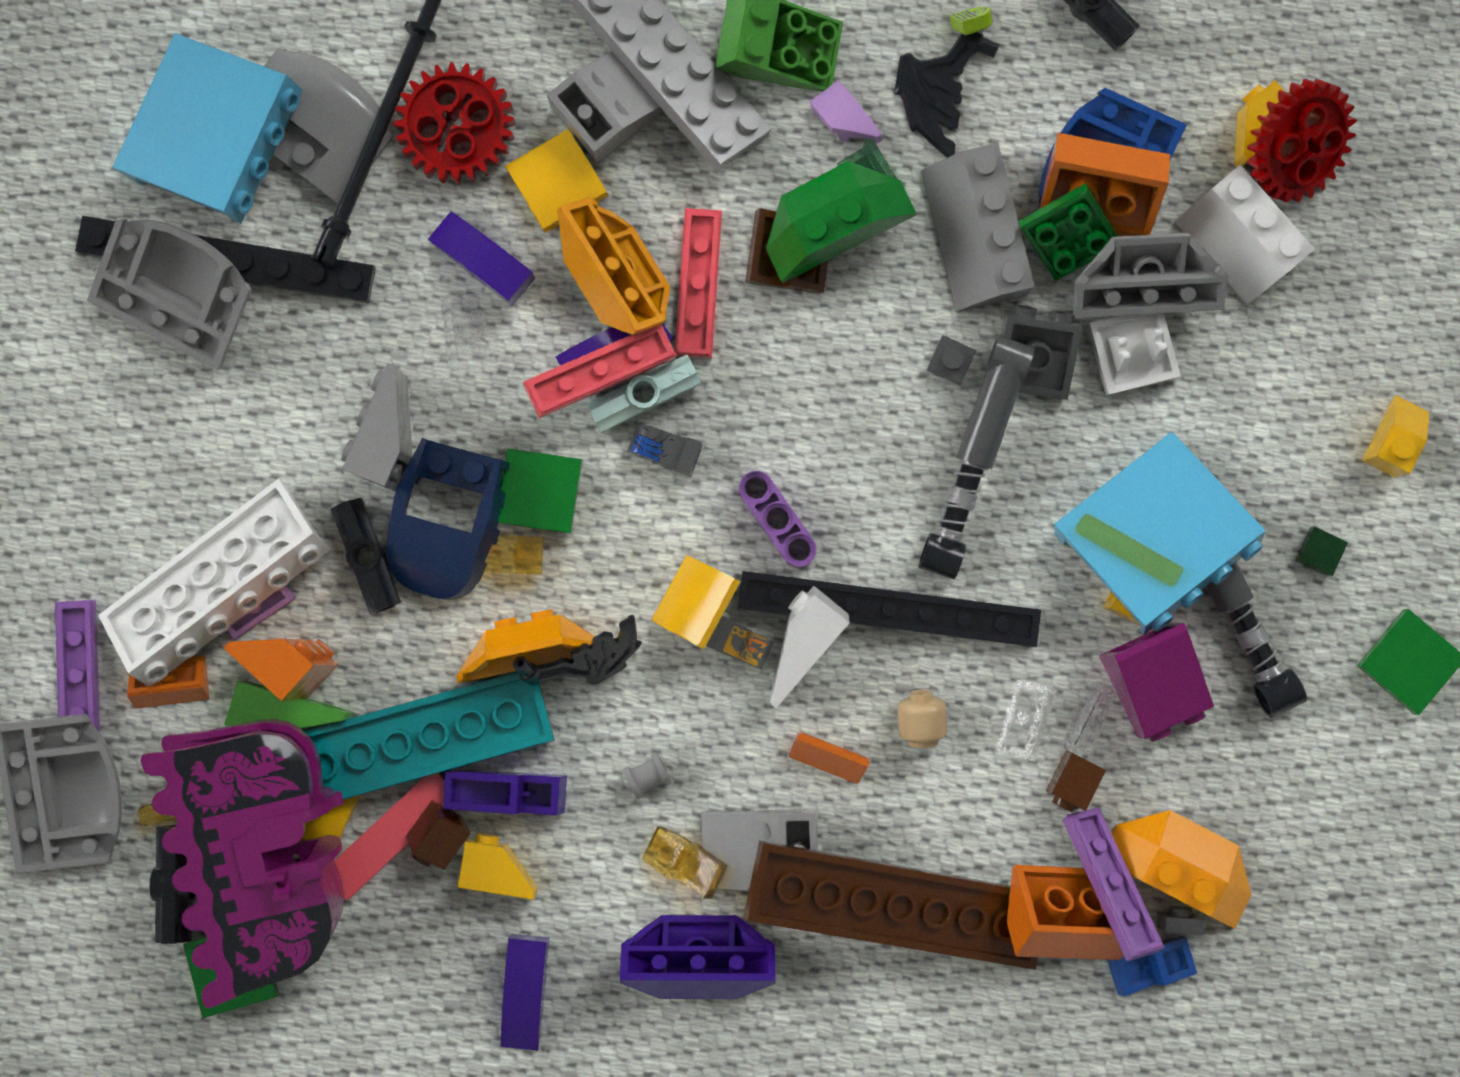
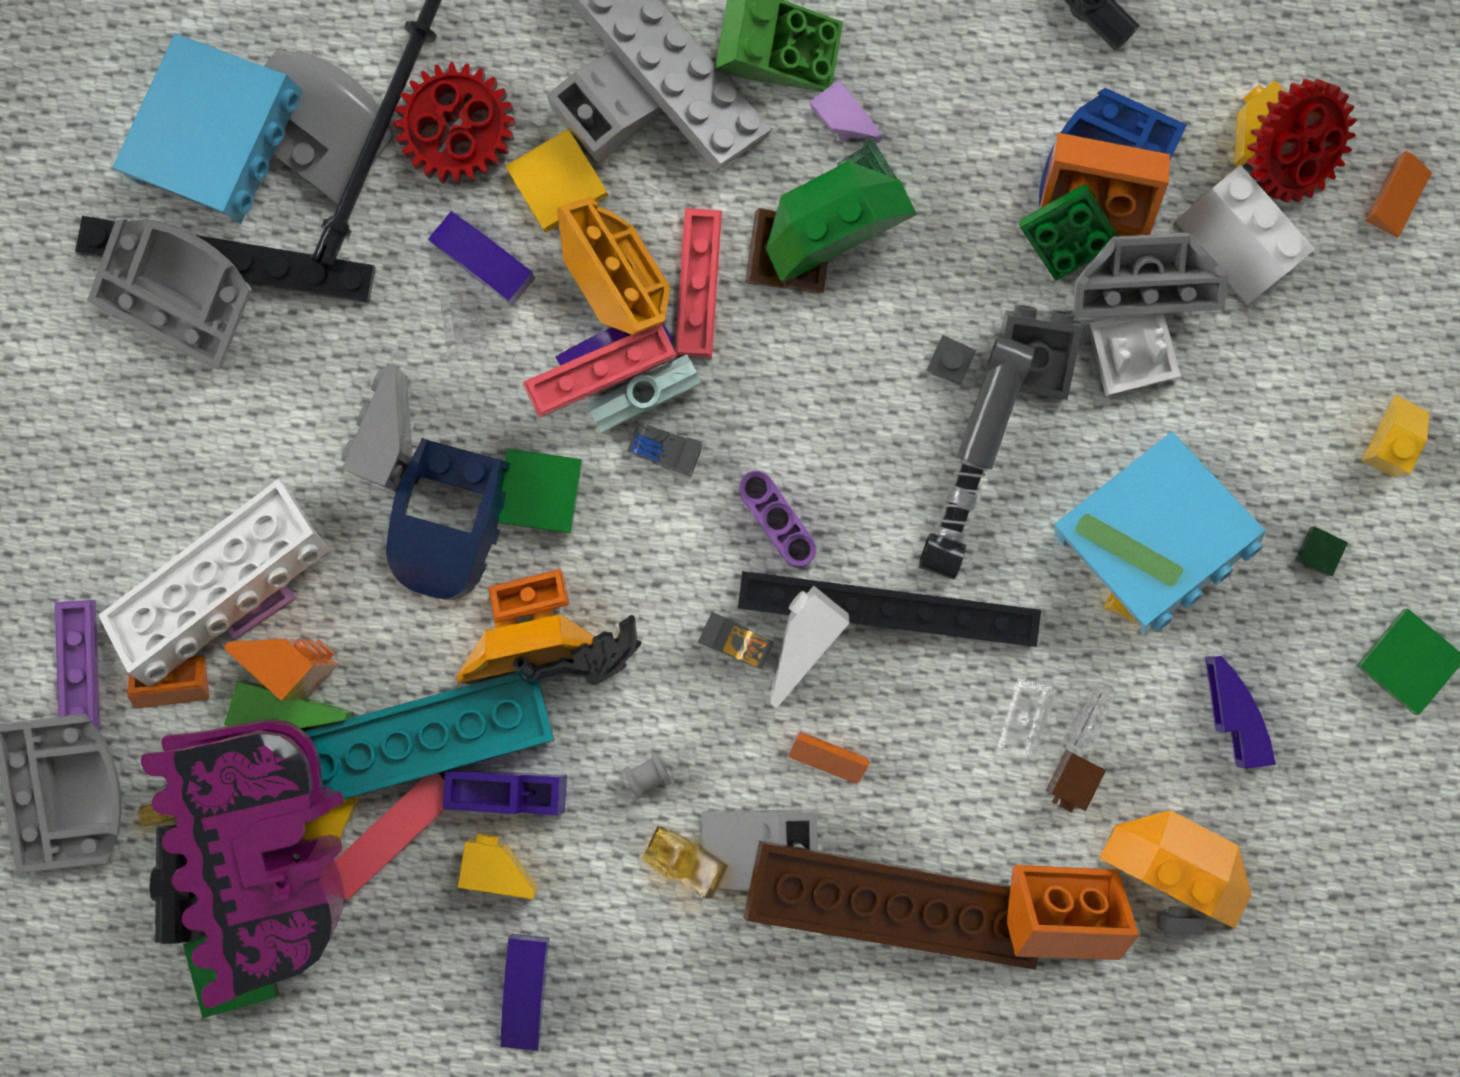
black piece [330,498,402,615] -> none
reddish brown brick [406,800,471,870] -> none
clear yellow slope [484,535,544,575] -> none
dark purple wedge [620,915,776,999] -> none
yellow slope [651,555,740,649] -> none
black animal [894,32,1000,158] -> none
tan head [898,690,947,748] -> none
light grey slope [921,143,1035,312] -> none
lime tile [949,7,993,36] -> none
medium lavender tile [1062,807,1165,961] -> none
magenta slope [1099,623,1214,742] -> none
blue slope [1107,936,1197,996] -> none
piece [1206,562,1307,718] -> none
none -> orange slope [488,569,569,623]
none -> dark purple slope [1205,656,1276,769]
none -> orange slope [1365,151,1432,238]

